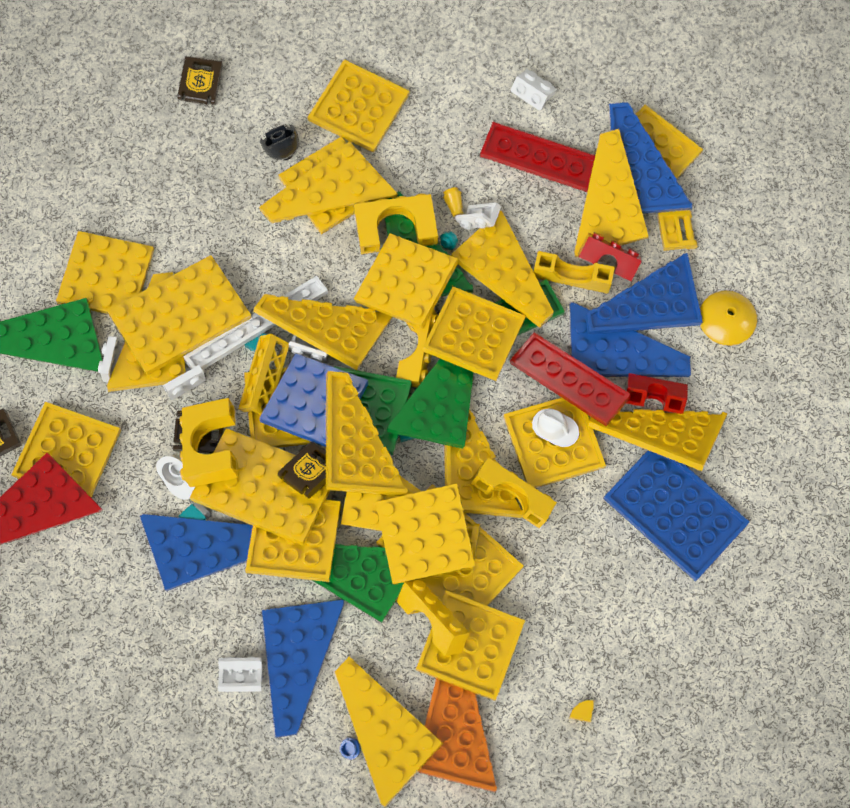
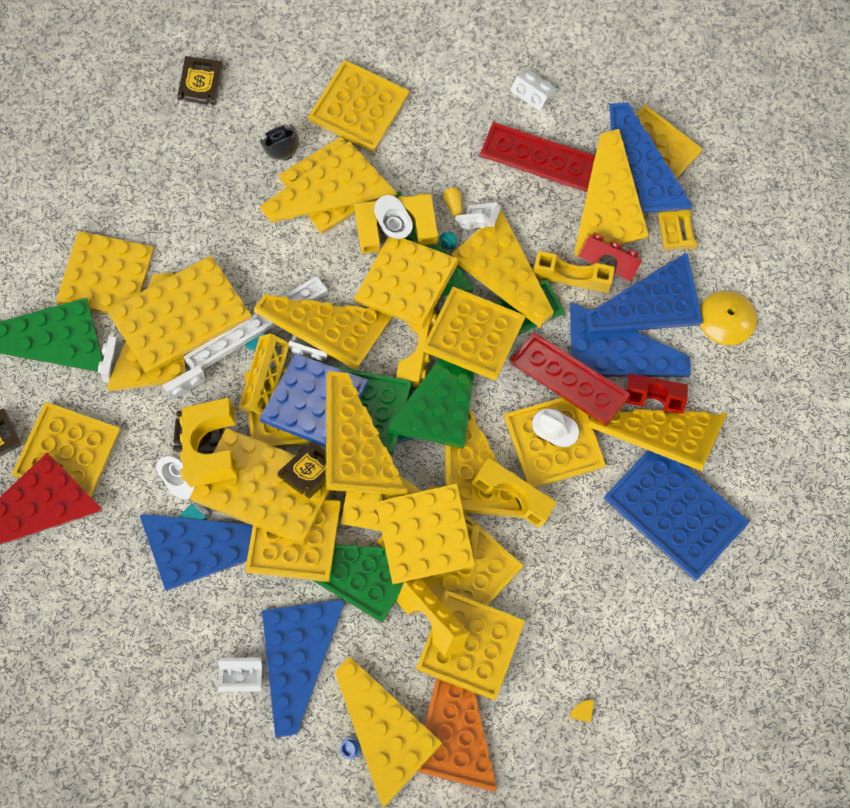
none -> white piece [374,195,412,239]

